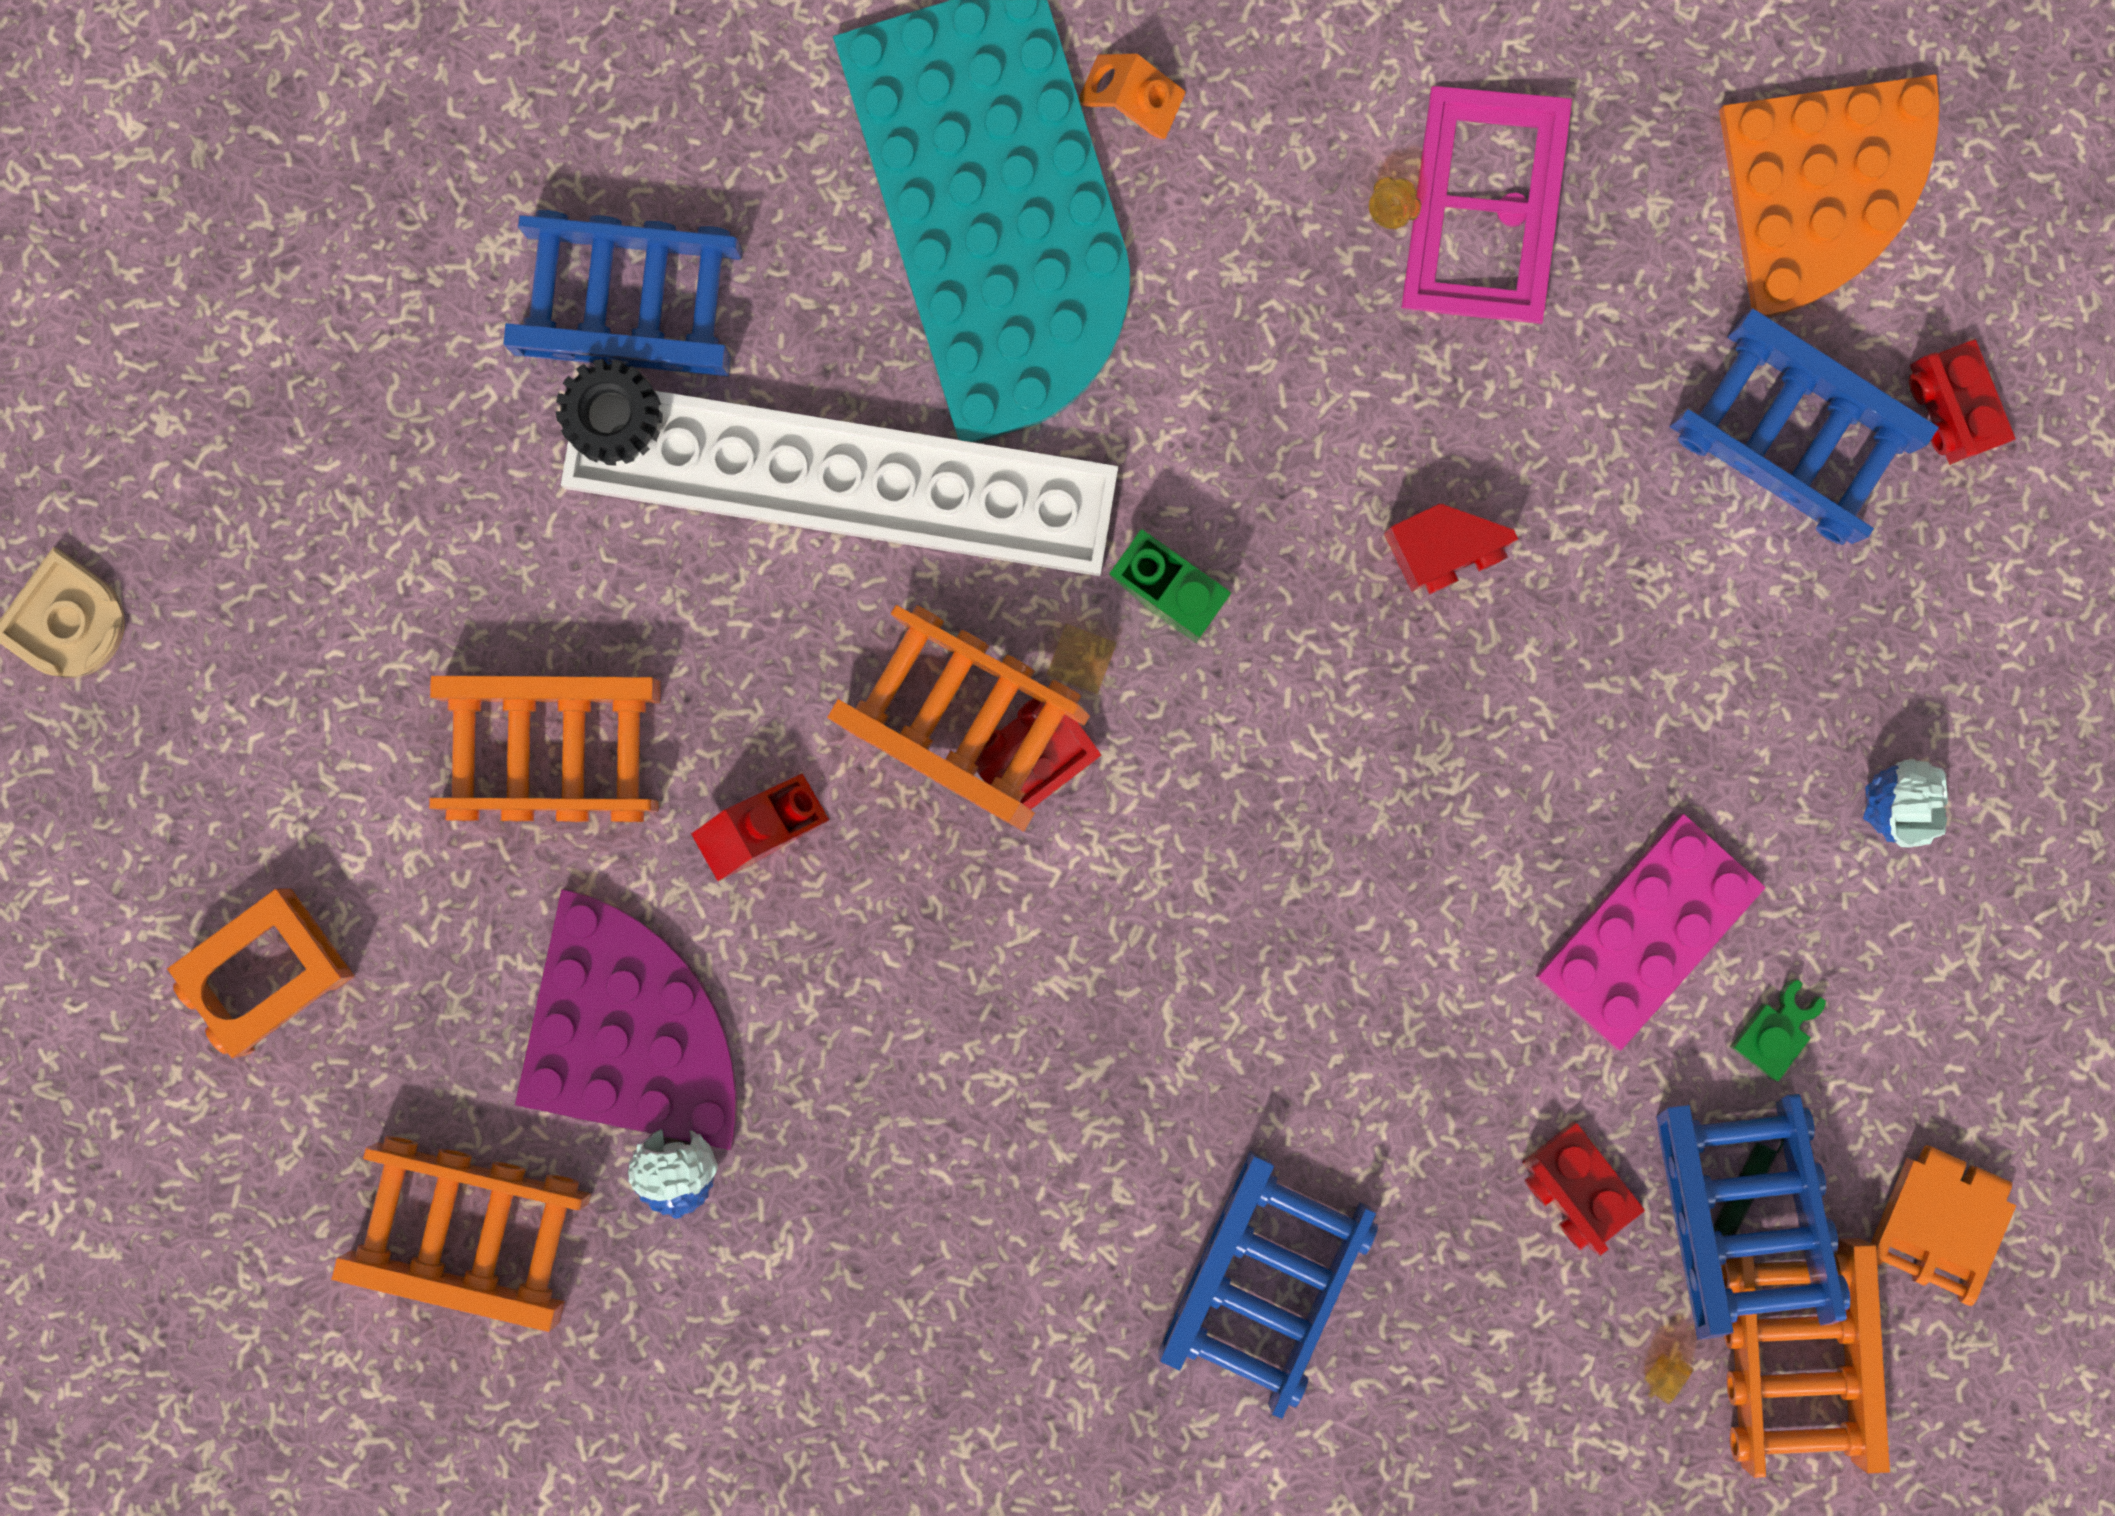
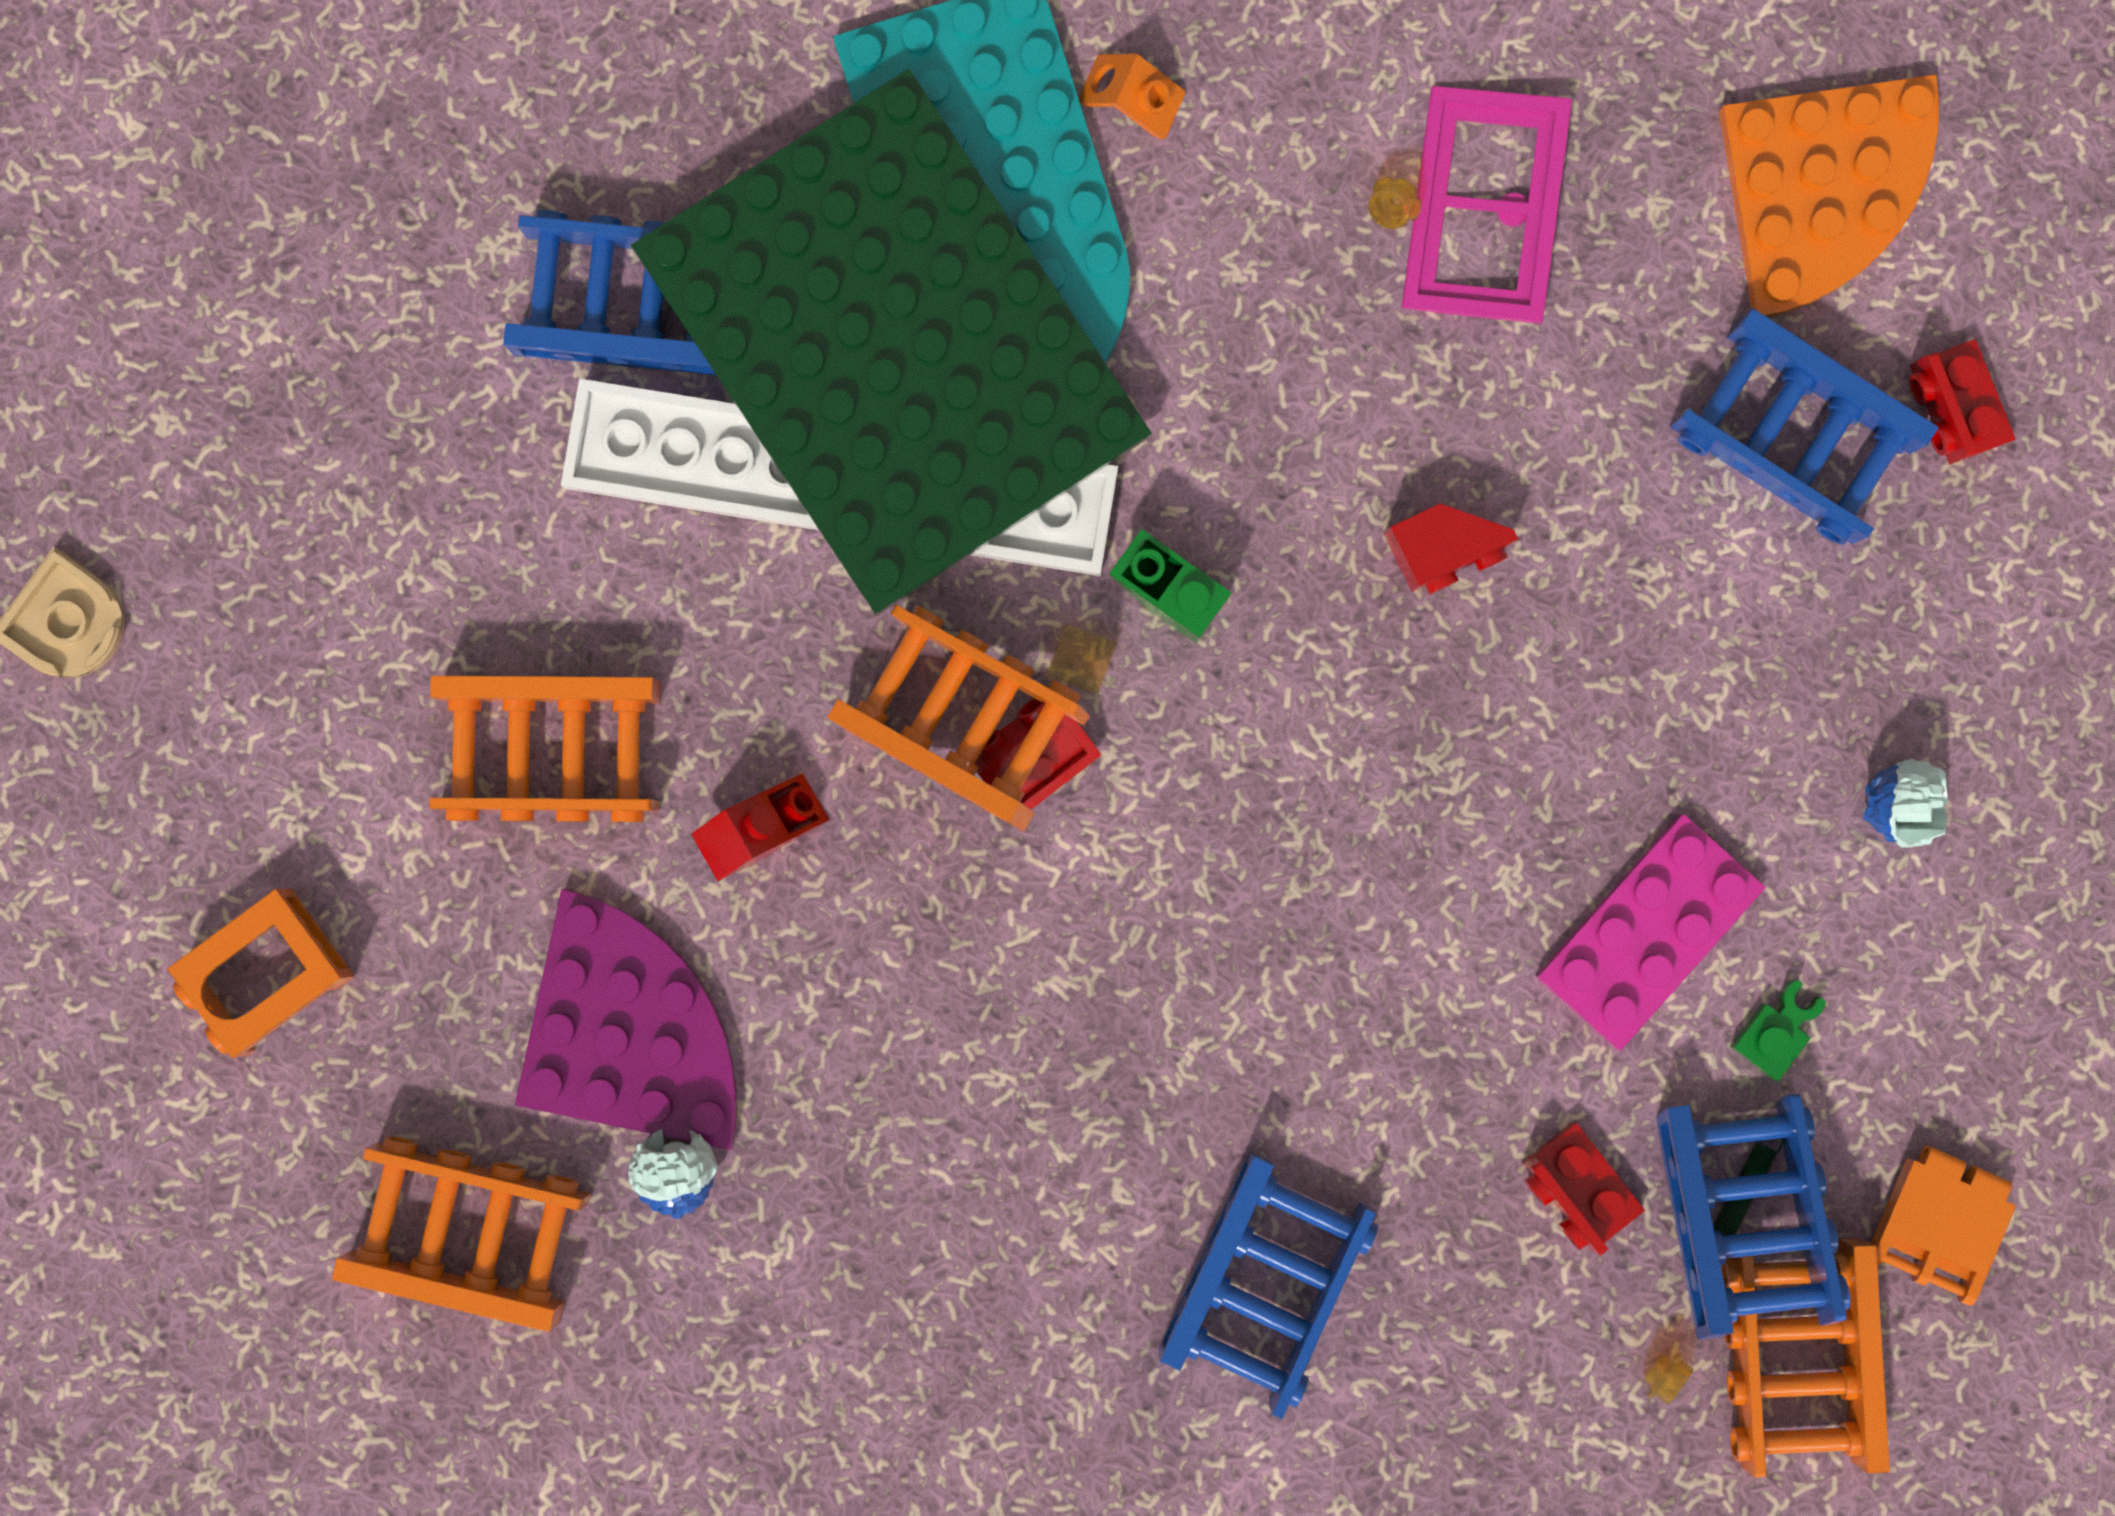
black tyre [556,359,663,466] -> none
none -> dark green plate [631,68,1152,616]

